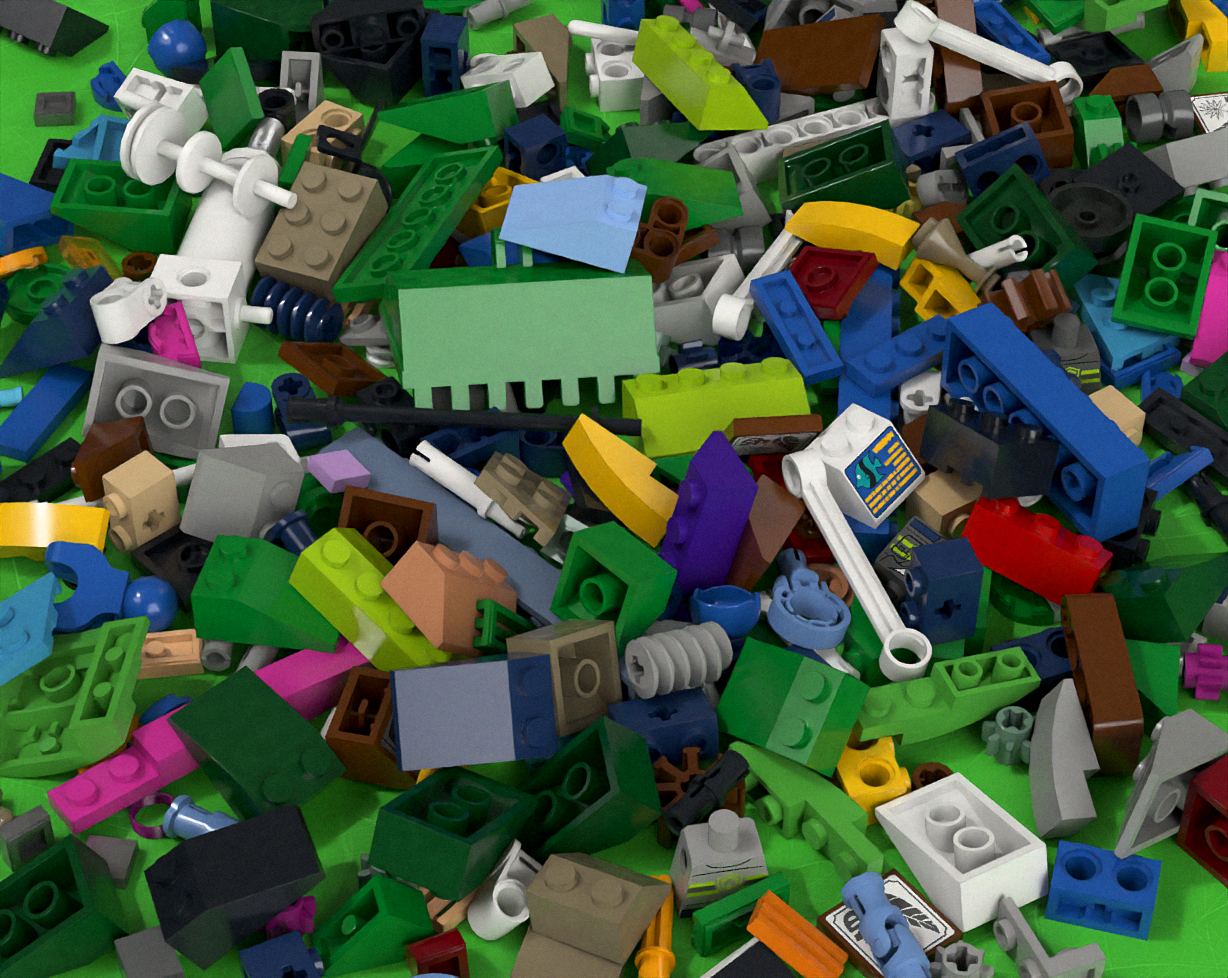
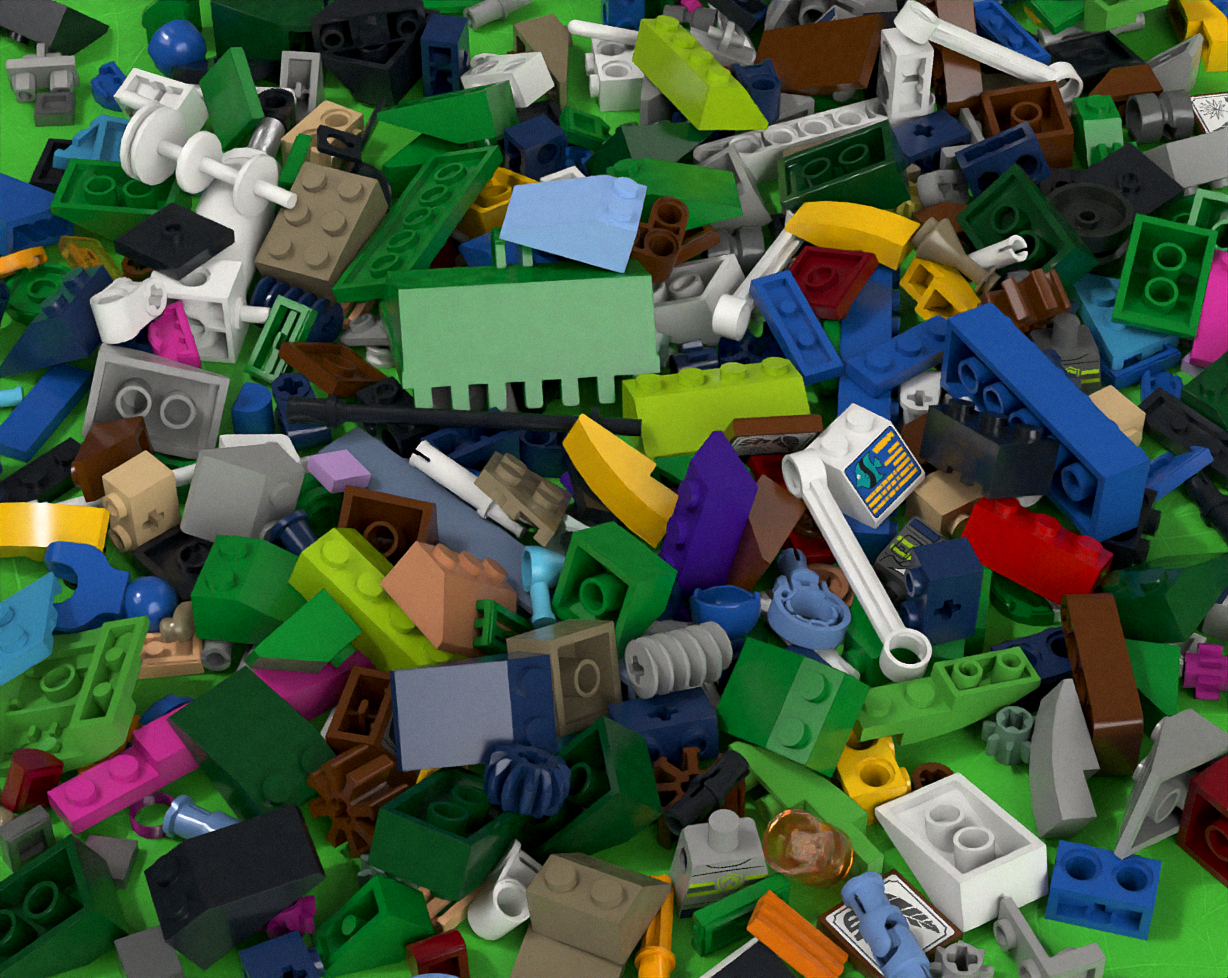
none -> dark red brick [1,748,64,814]
none -> light grey hips [6,43,80,103]
none -> black plate [114,202,235,281]
none -> dark tan arm [159,601,196,643]
none -> green tile [243,295,319,384]
none -> green slope [244,588,362,673]
none -> reddish brown gear [307,744,409,858]
none -> dark blue gear [483,743,571,819]
none -> medium azure bar [521,546,565,629]
none -> clear orange wheel [762,809,853,889]

